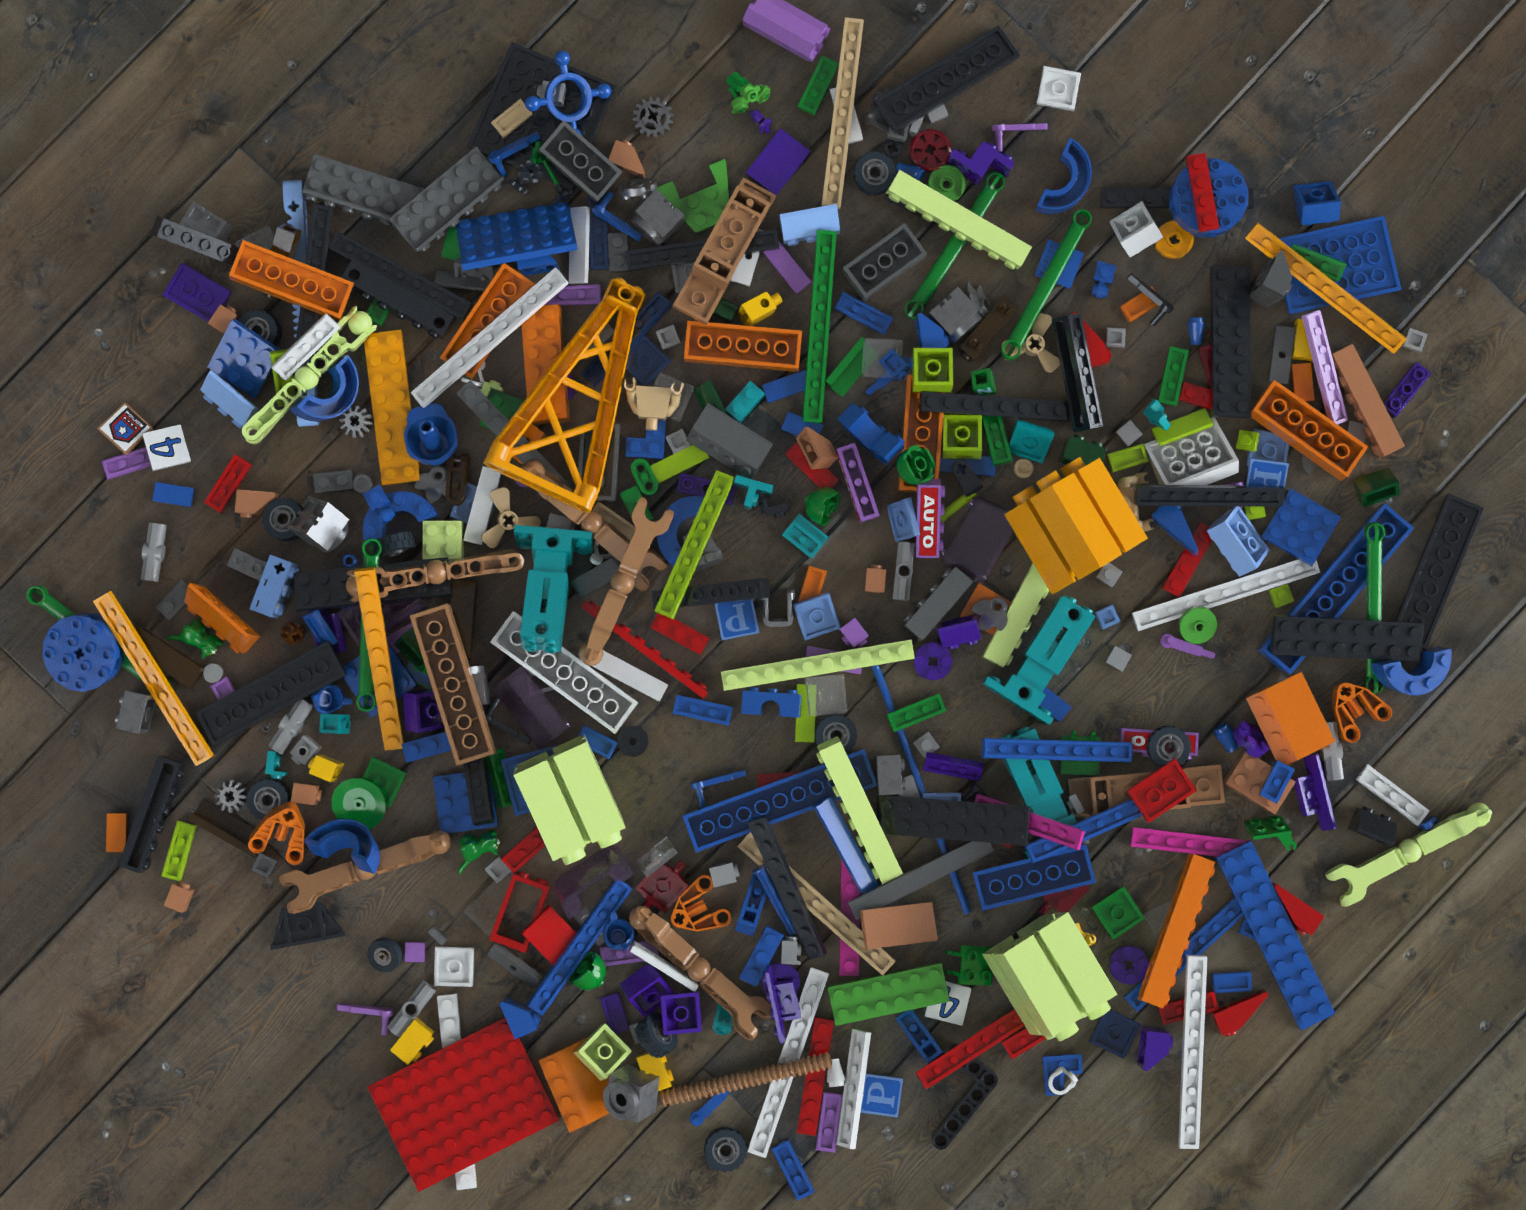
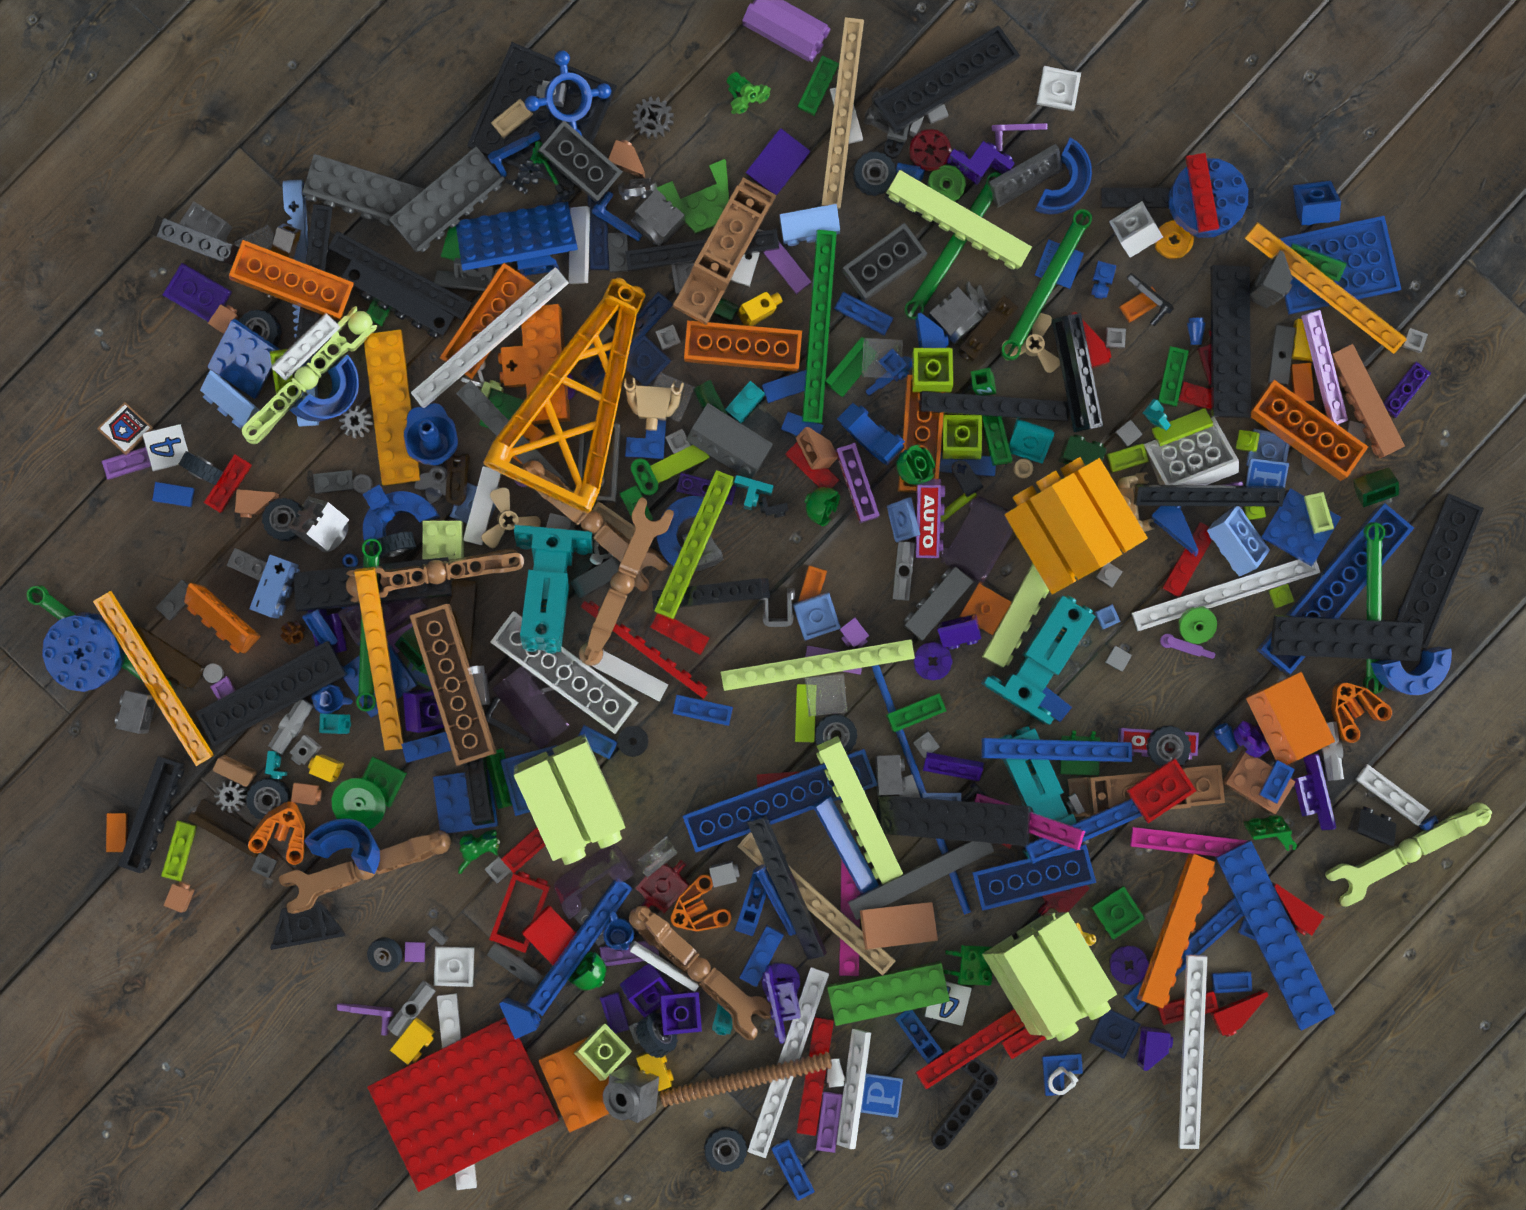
light grey piece [141,523,167,582] -> none
green animal [167,620,223,659] -> none
medium lavender tile [545,284,602,307] -> none
blue piece [690,769,746,808] -> none
blue piece [690,1091,730,1126] -> none
blue tile [715,600,759,641] -> none
blue arch [741,687,802,718] -> none
dark purple piece [748,110,772,134] -> none
light grey brick [781,936,801,965] -> none
teal plate [782,514,829,559] -> none
nougat brick [864,565,886,594] -> none
flat silver plate [971,597,1008,631] -> none
none -> black wheel [178,451,223,485]
none -> medium nougat slope [213,755,258,787]
none -> orange brick [498,346,526,388]
none -> flat silver tile [989,144,1063,208]
none -> yellowish green tile [1304,492,1334,534]

